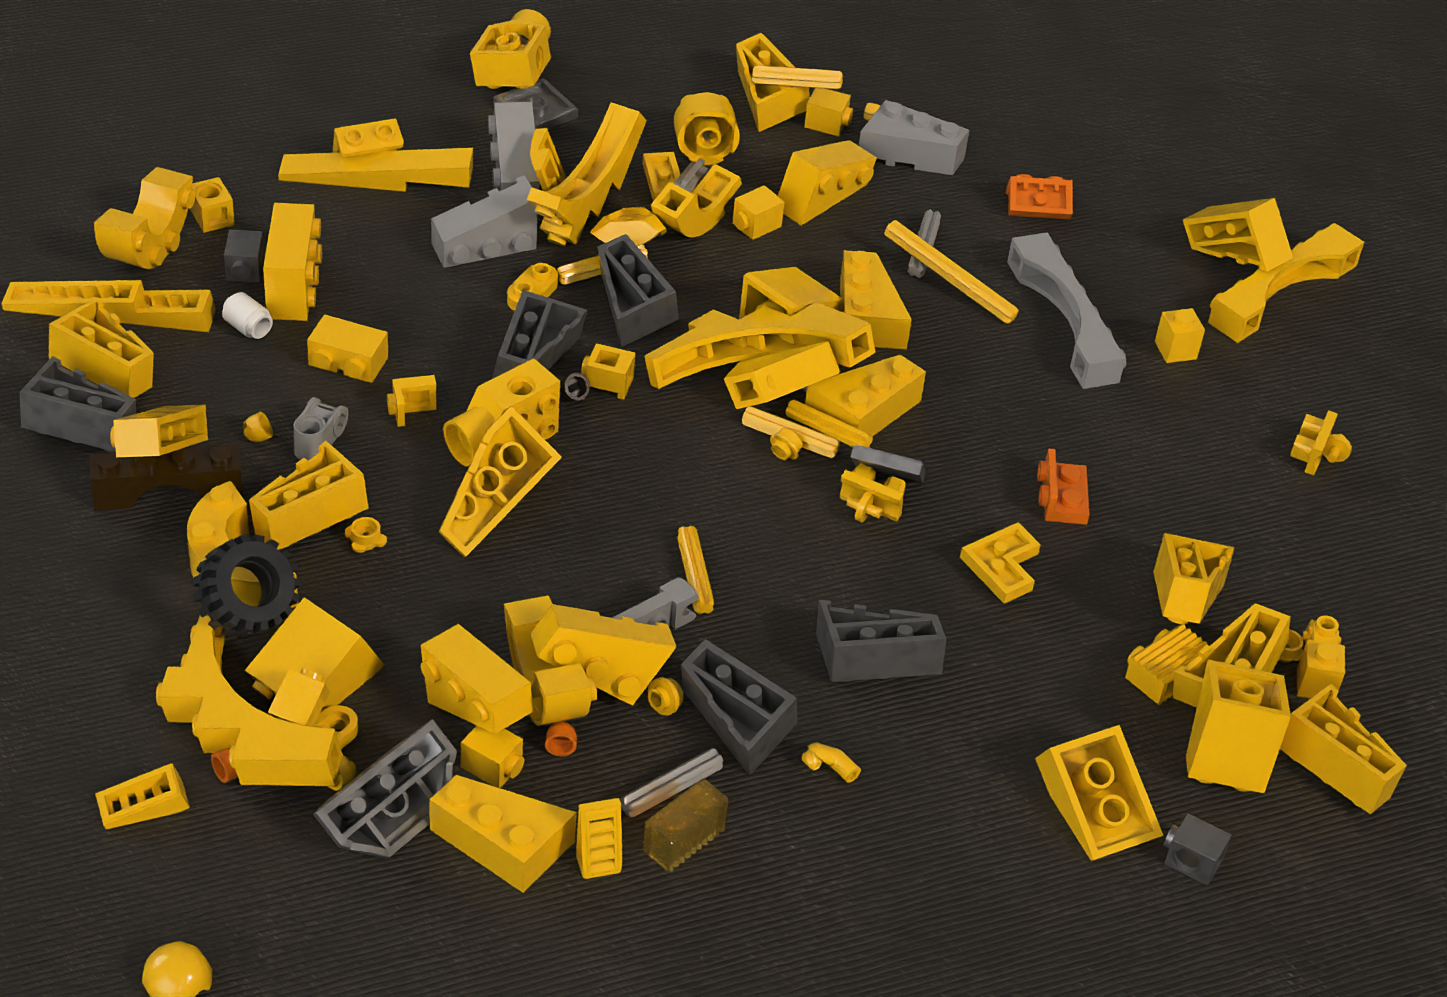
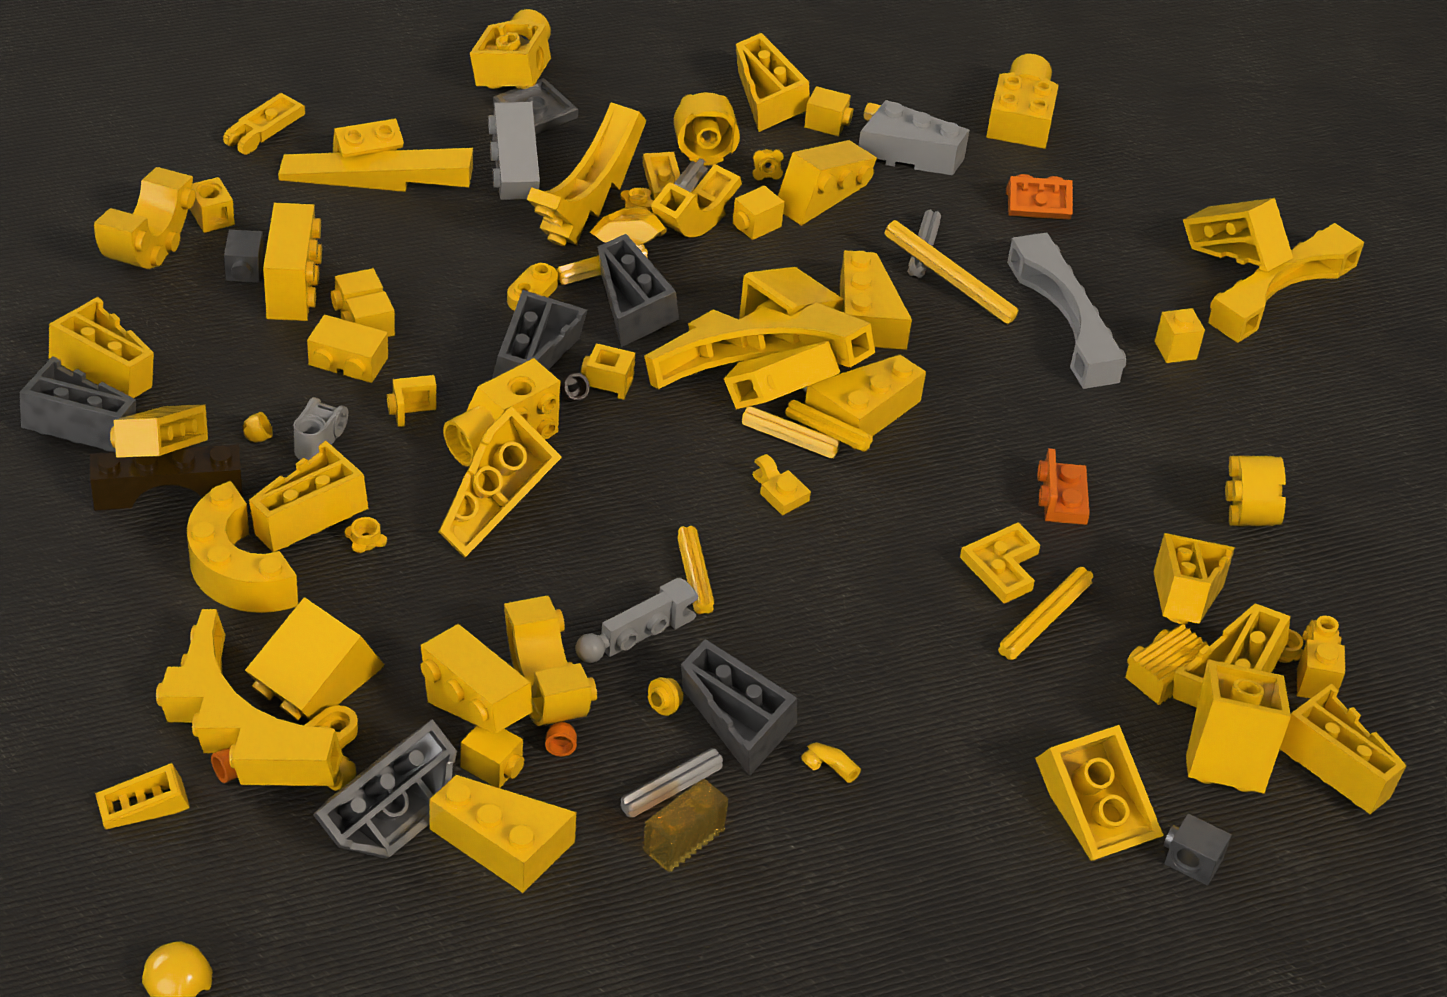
yellow slope [1,280,216,332] -> none
black tyre [192,534,301,638] -> none
white brick [222,292,273,339] -> none
yellow brick [268,668,330,727] -> none
light grey wedge [431,175,538,268] -> none
yellow slope [530,128,566,191] -> none
yellow wedge [531,604,677,706] -> none
yellow slope [576,798,622,879] -> none
yellow axle [752,65,843,89] -> none
yellow plate [770,428,803,460] -> none
flat silver wedge [816,599,947,682] -> none
yellow hips [839,463,906,523] -> none
flat silver tile [850,445,926,483] -> none
yellow hips [1290,410,1352,476] -> none
none -> yellow hinge [223,93,305,155]
none -> yellow piece [331,268,395,337]
none -> yellow plate [620,188,654,211]
none -> yellow plate [752,149,784,180]
none -> yellow plate [752,454,811,516]
none -> yellow brick [986,54,1059,149]
none -> yellow axle [998,567,1094,660]
none -> yellow brick [1225,456,1286,526]

